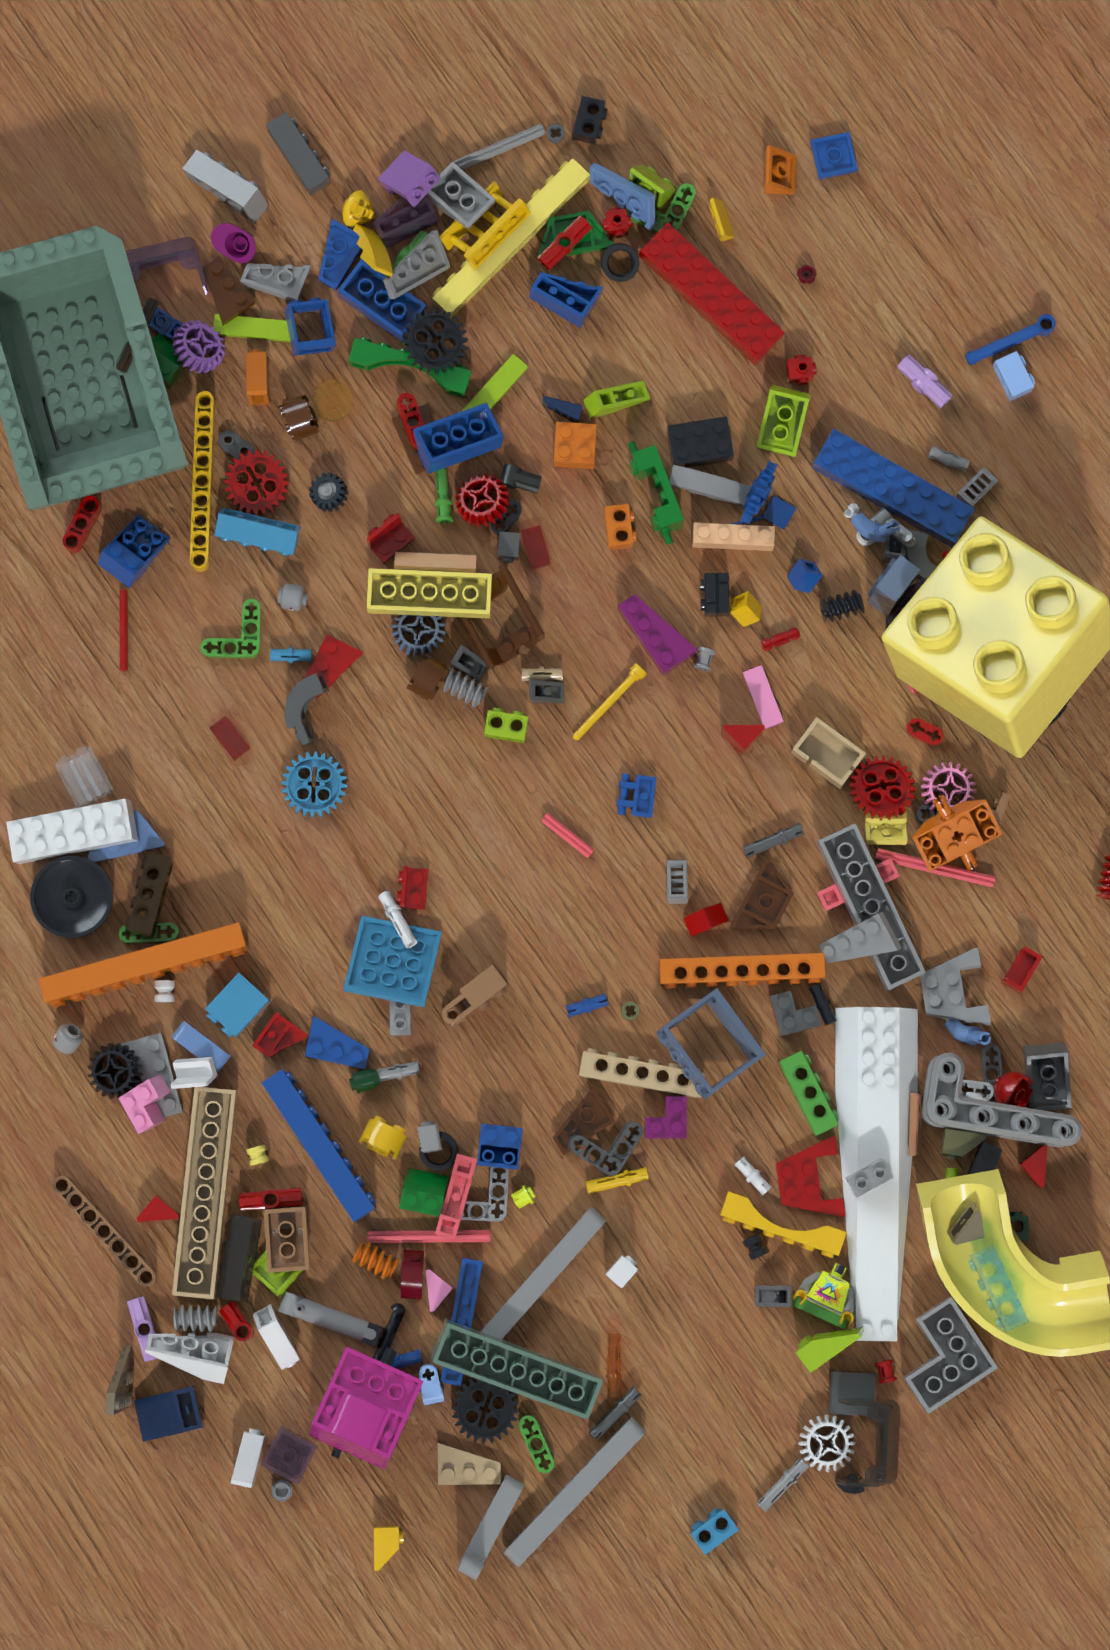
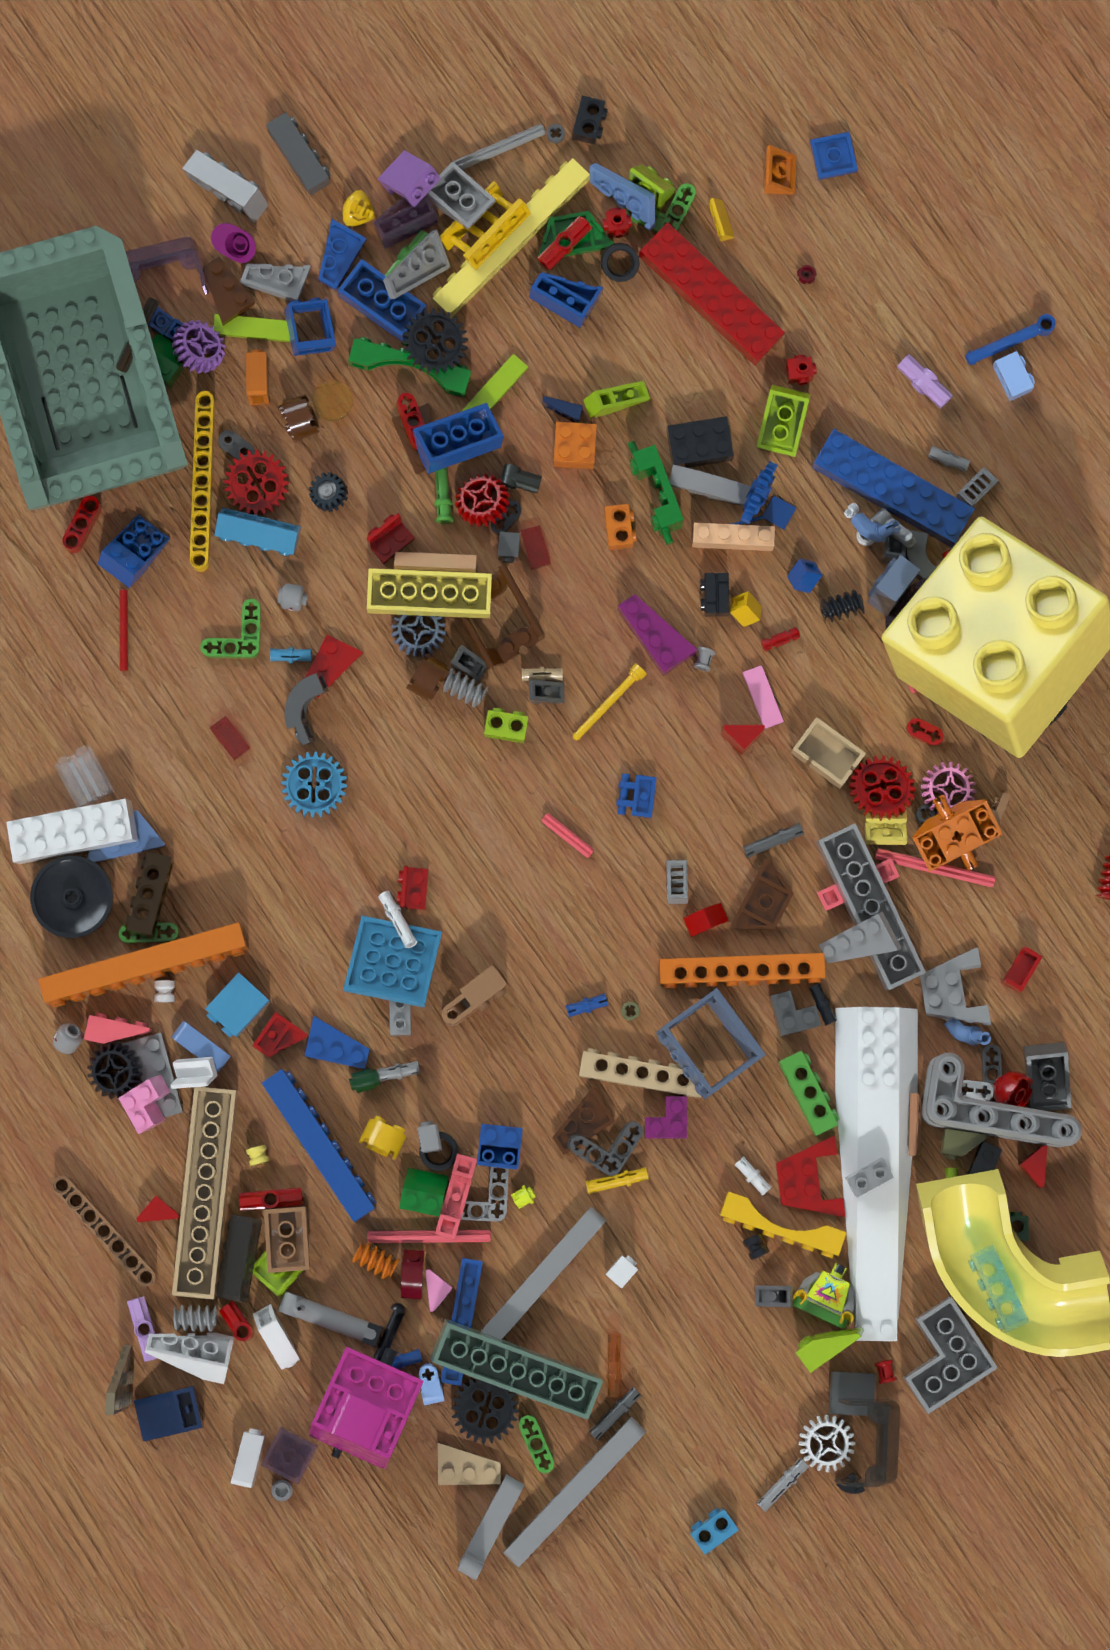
yellow slope [353,223,393,277] -> none
yellow slope [374,1526,404,1571] -> none
dark tan slope [947,1201,985,1245] -> none
none -> coral slope [84,1012,152,1045]

